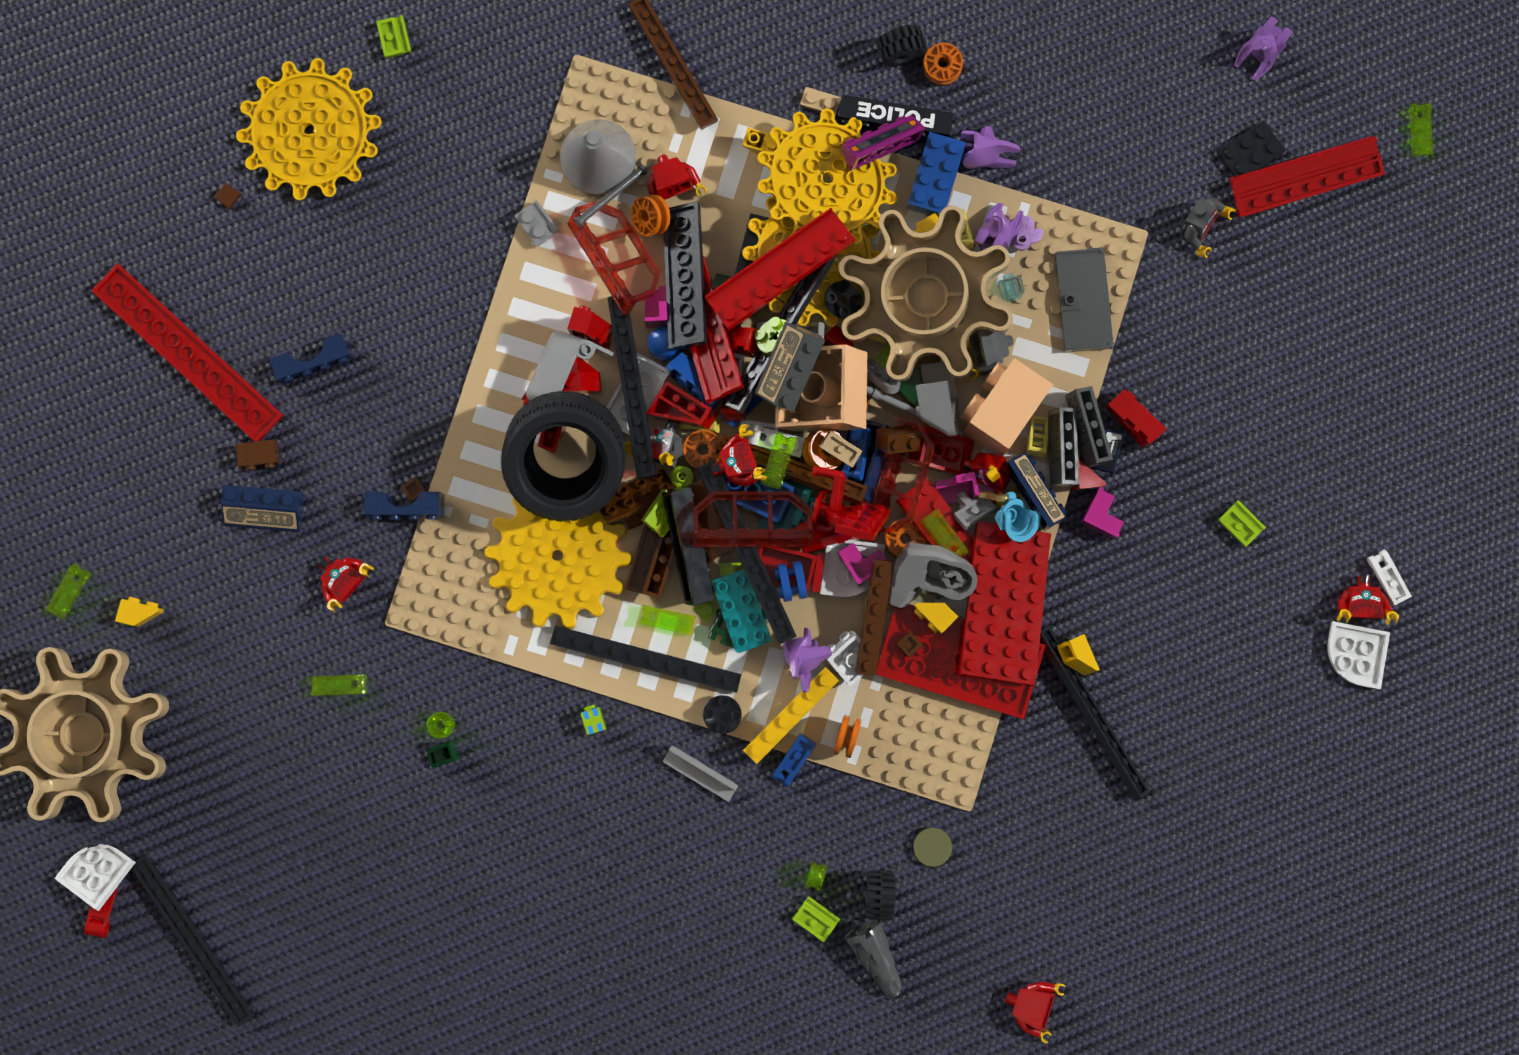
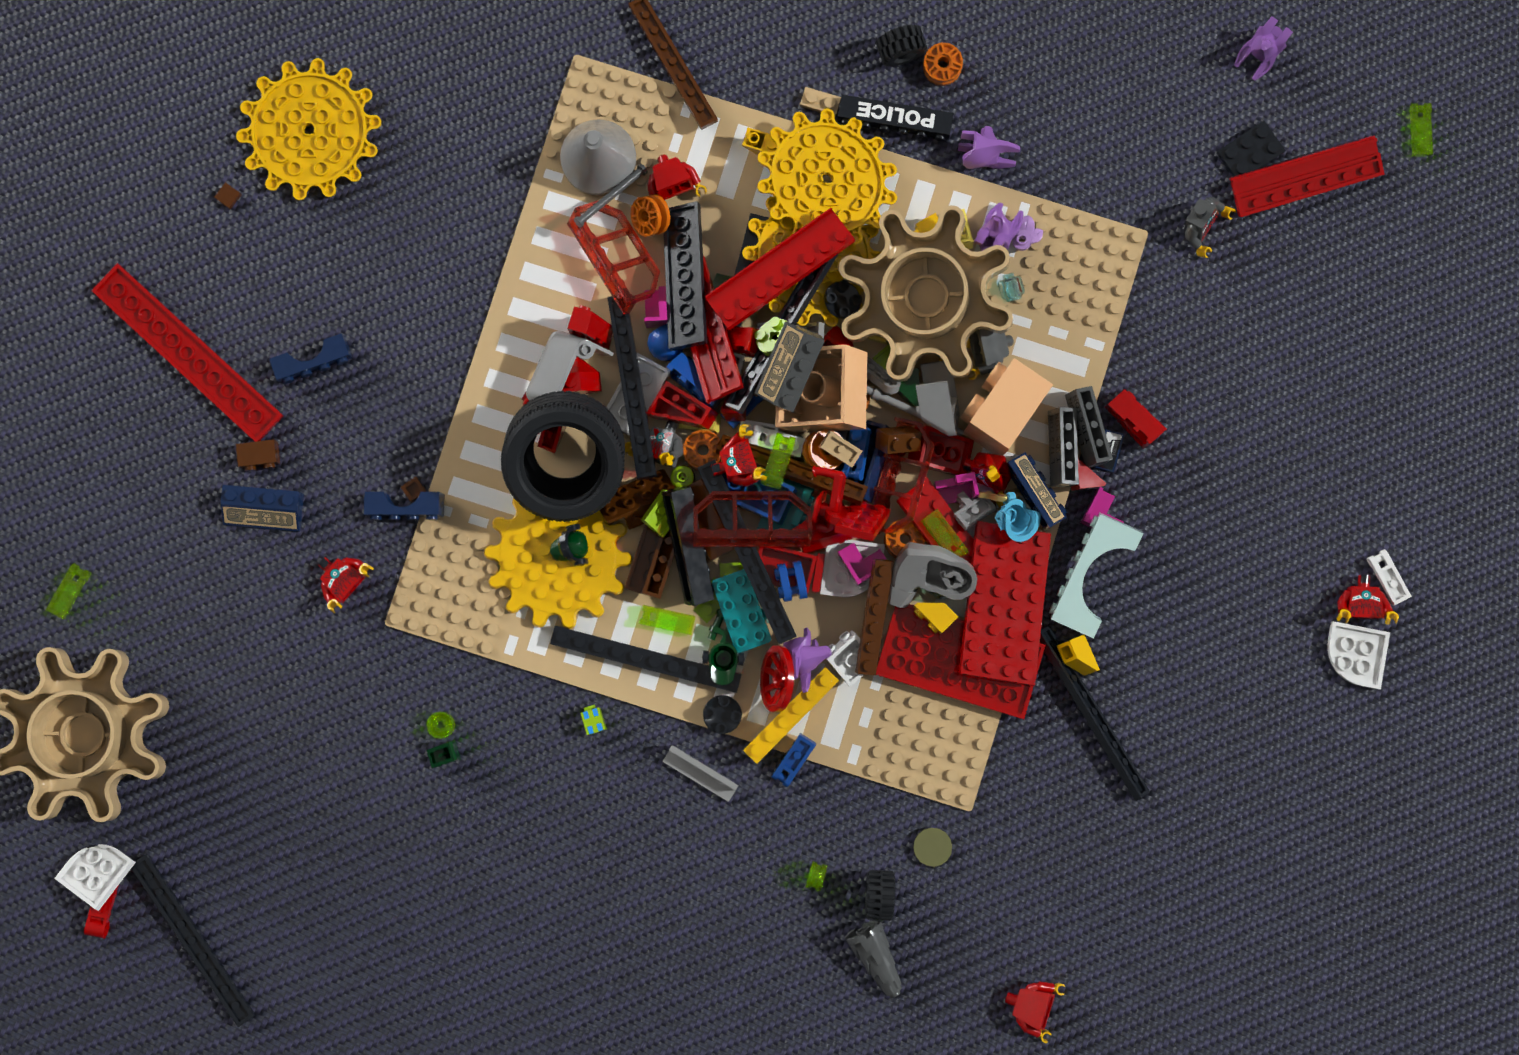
yellow slope [115,597,164,627] -> none
clear neon green plate [312,674,367,696] -> none
lime plate [376,15,412,59] -> none
light grey plate [515,200,559,247] -> none
lime plate [792,896,840,942] -> none
orange wheel [833,715,861,758] -> none
magenta slope [841,115,925,171] -> none
reddish brown tile [896,631,923,658] -> none
blue brick [907,132,966,218] -> none
light yellow slope [1025,415,1048,458] -> none
dark grey door [1055,247,1114,352] -> none
lime plate [1217,500,1266,547] -> none
none -> cap [550,524,588,567]
none -> dark green cap [702,643,745,685]
none -> red wheel [760,645,794,712]
none -> light aqua arch [1049,512,1143,639]

